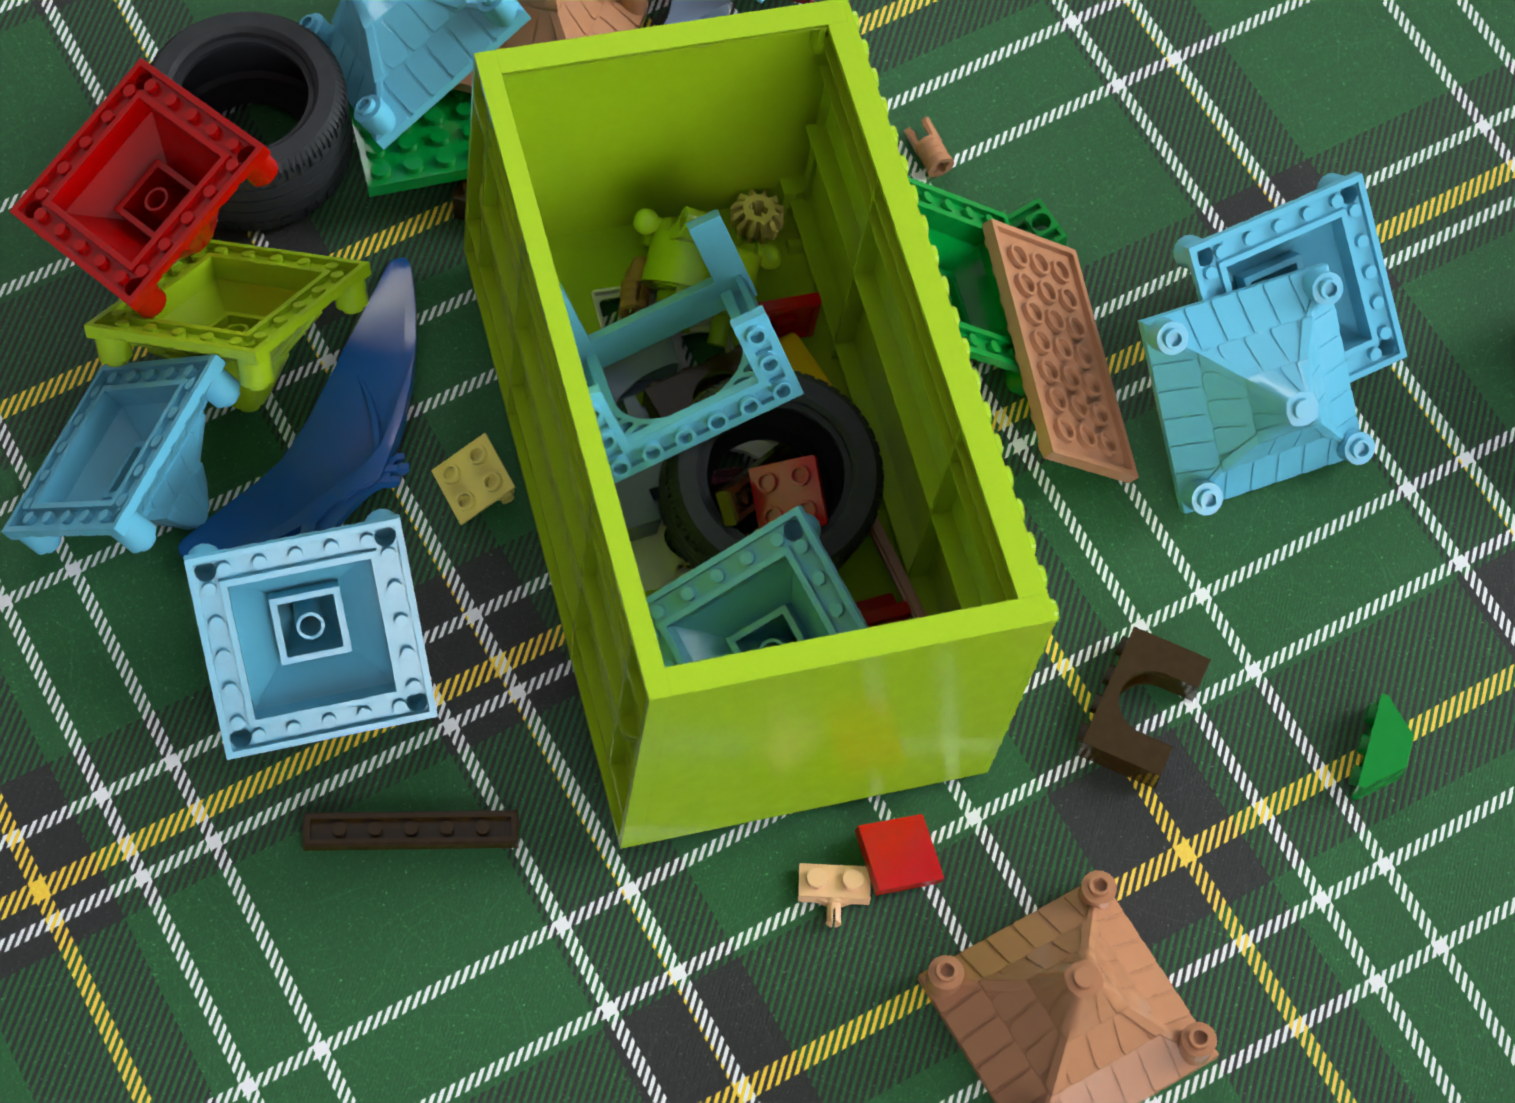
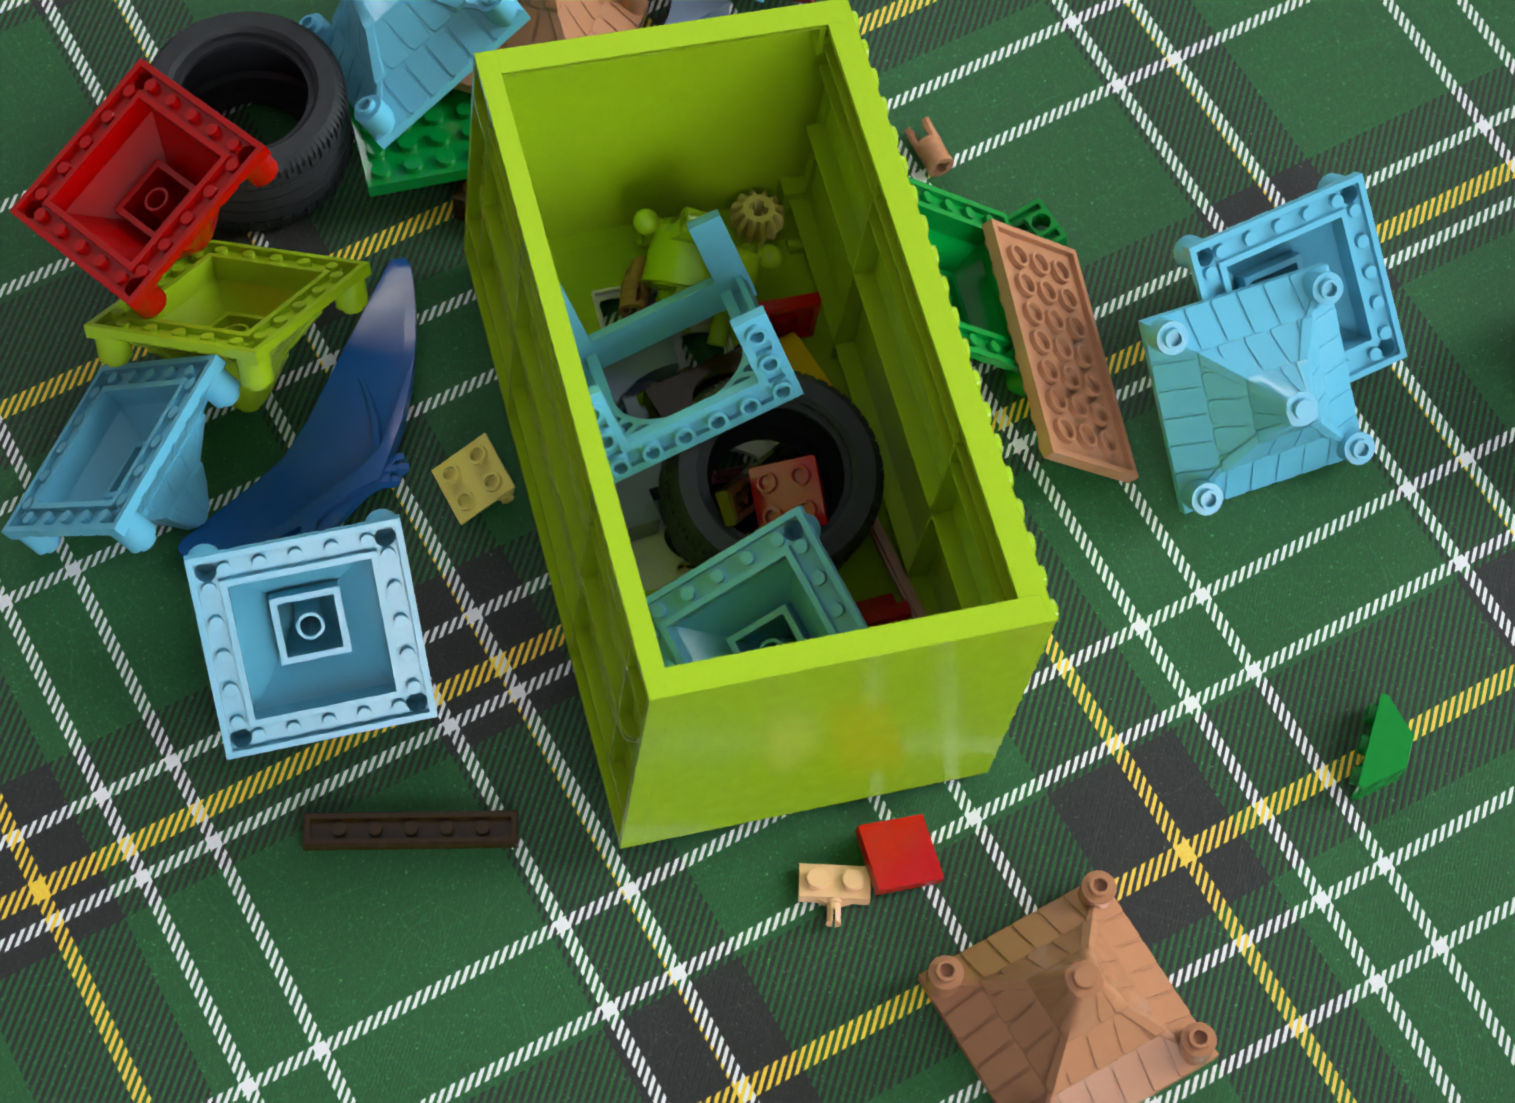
dark brown arch [1076,626,1211,789] -> none

